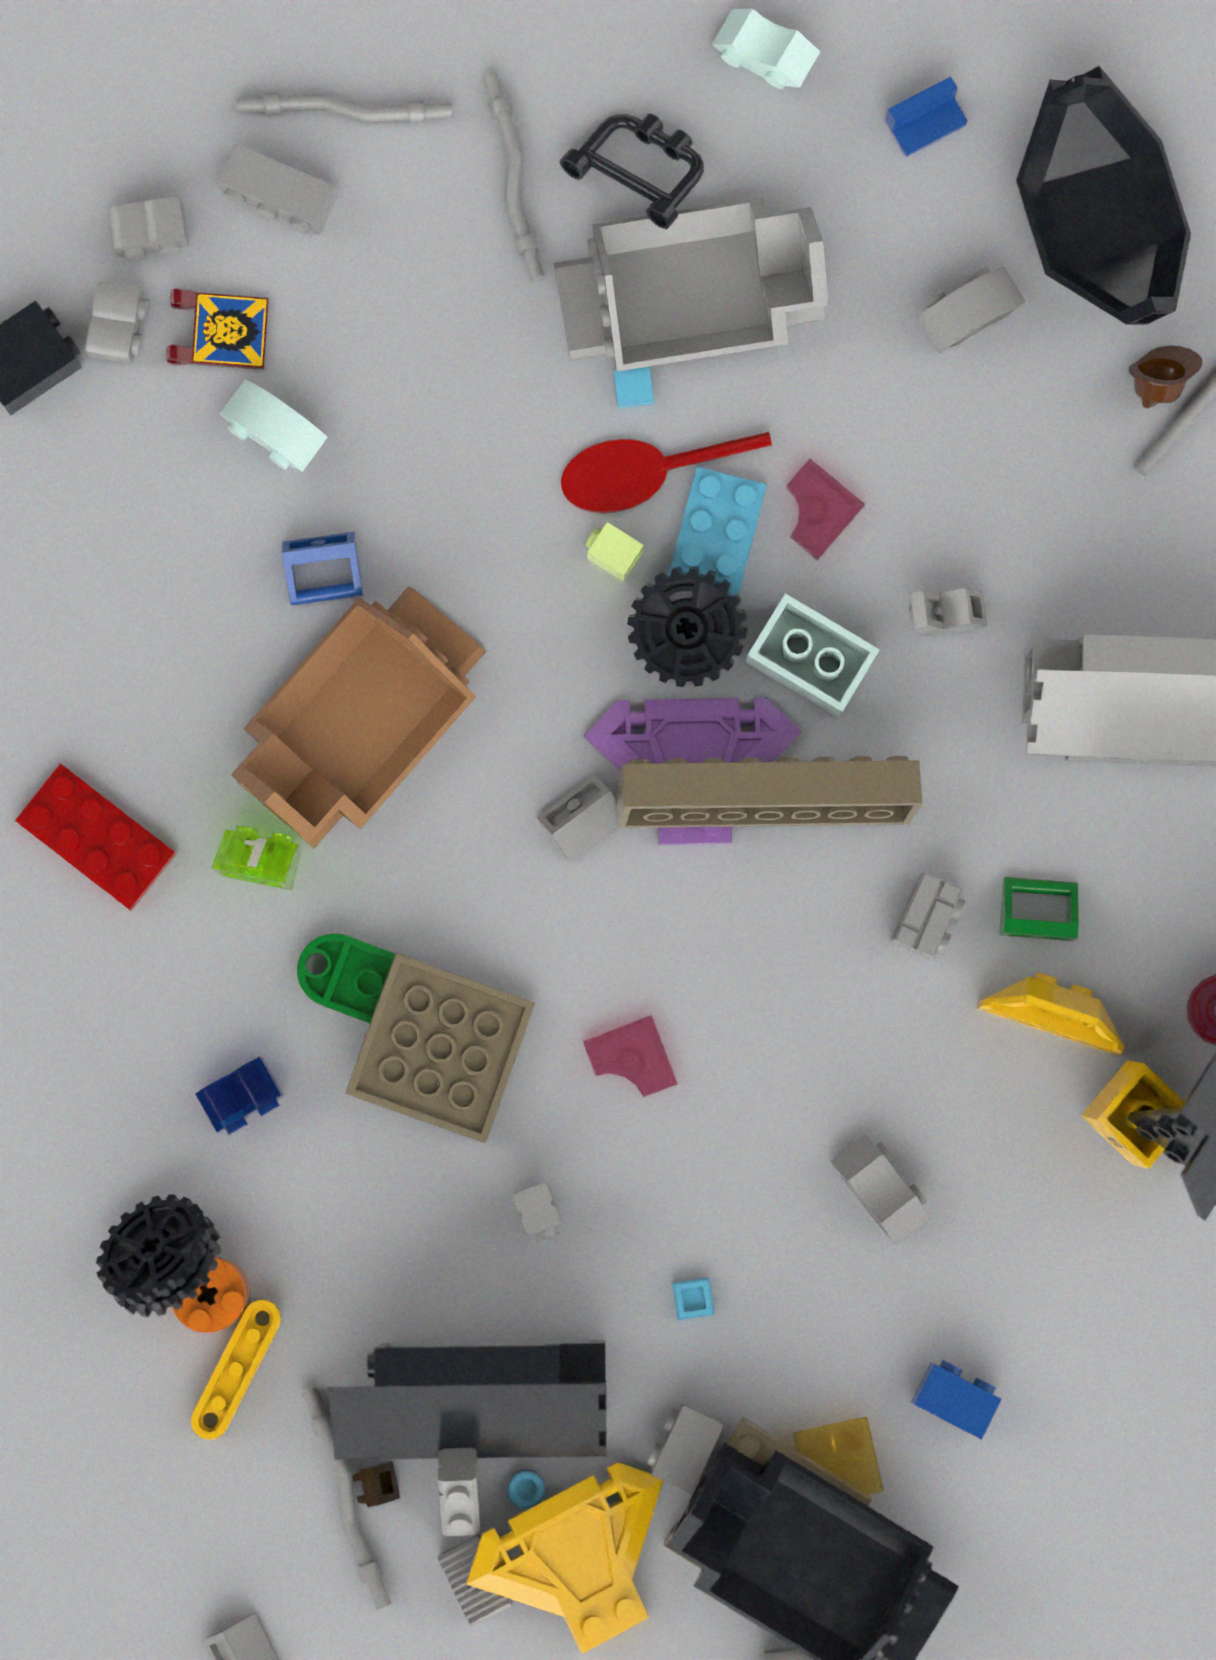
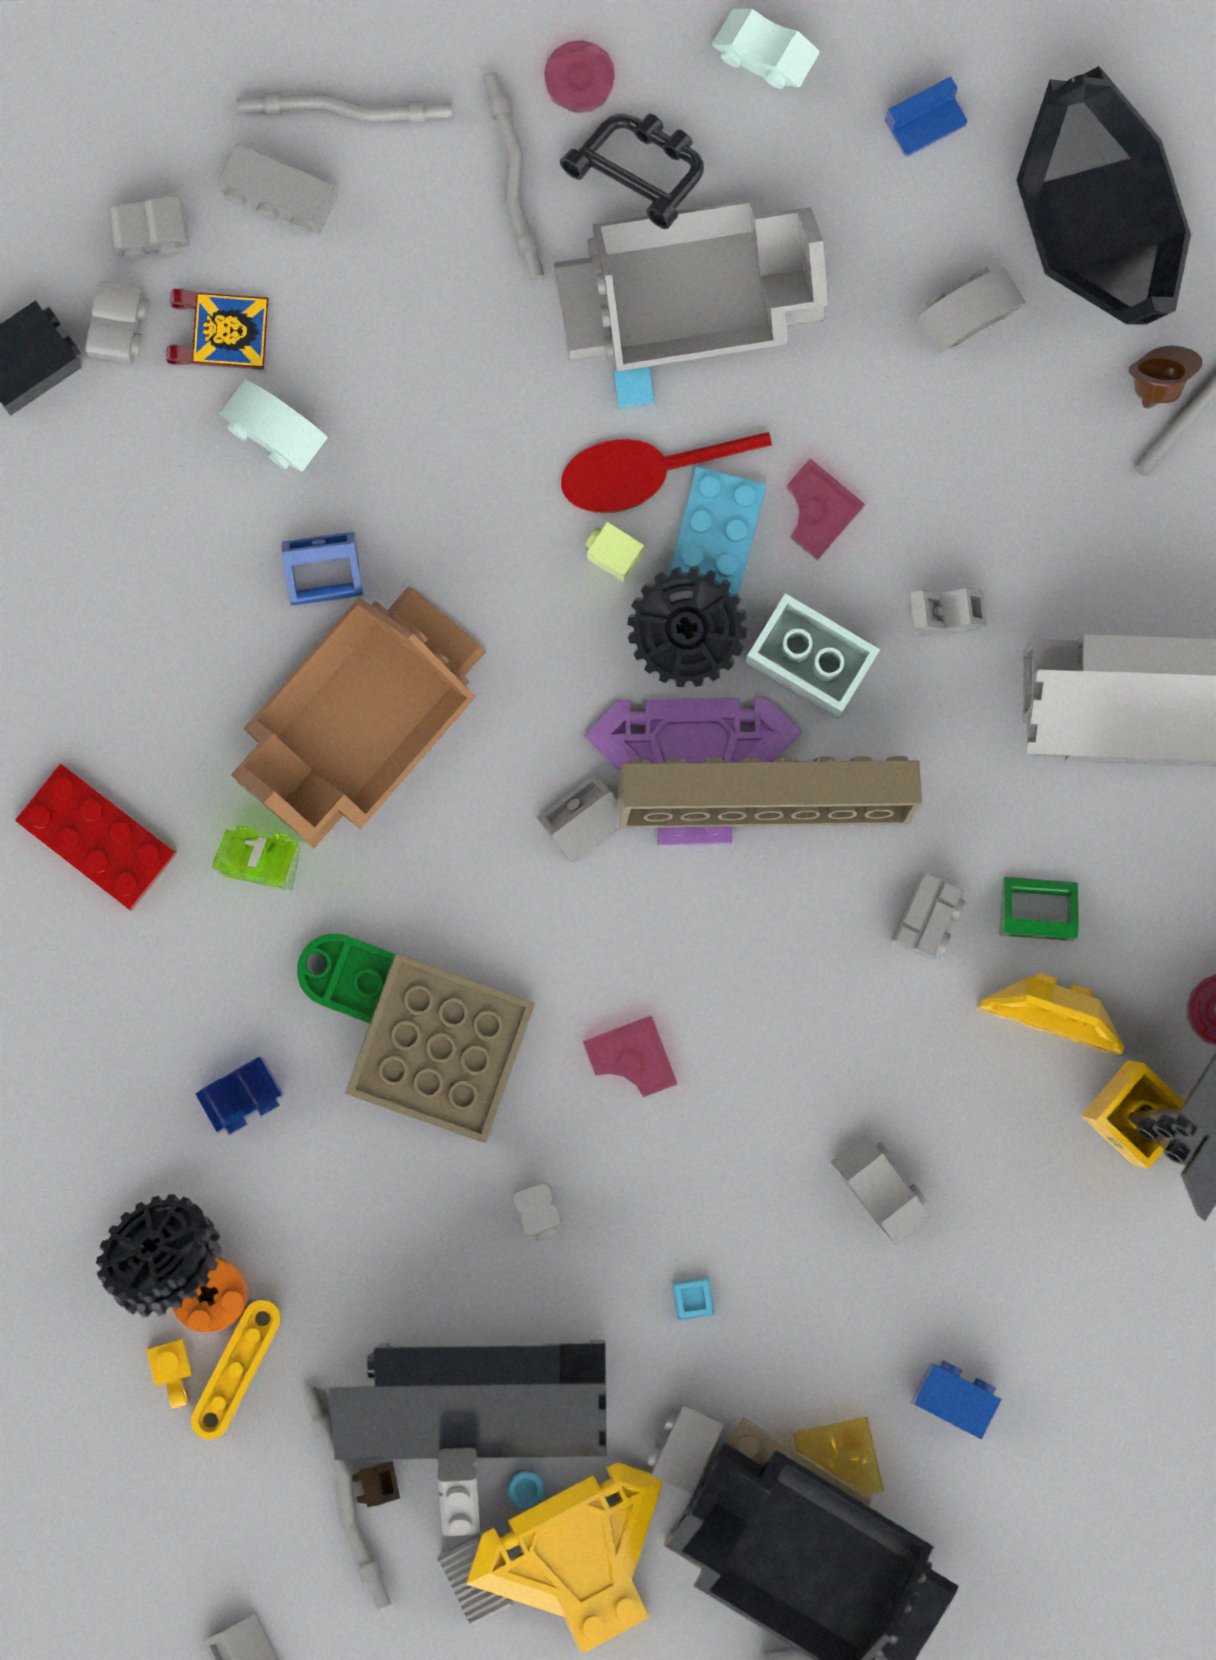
none -> yellow plate [146,1339,194,1409]
none -> clear pink tile [544,40,615,113]

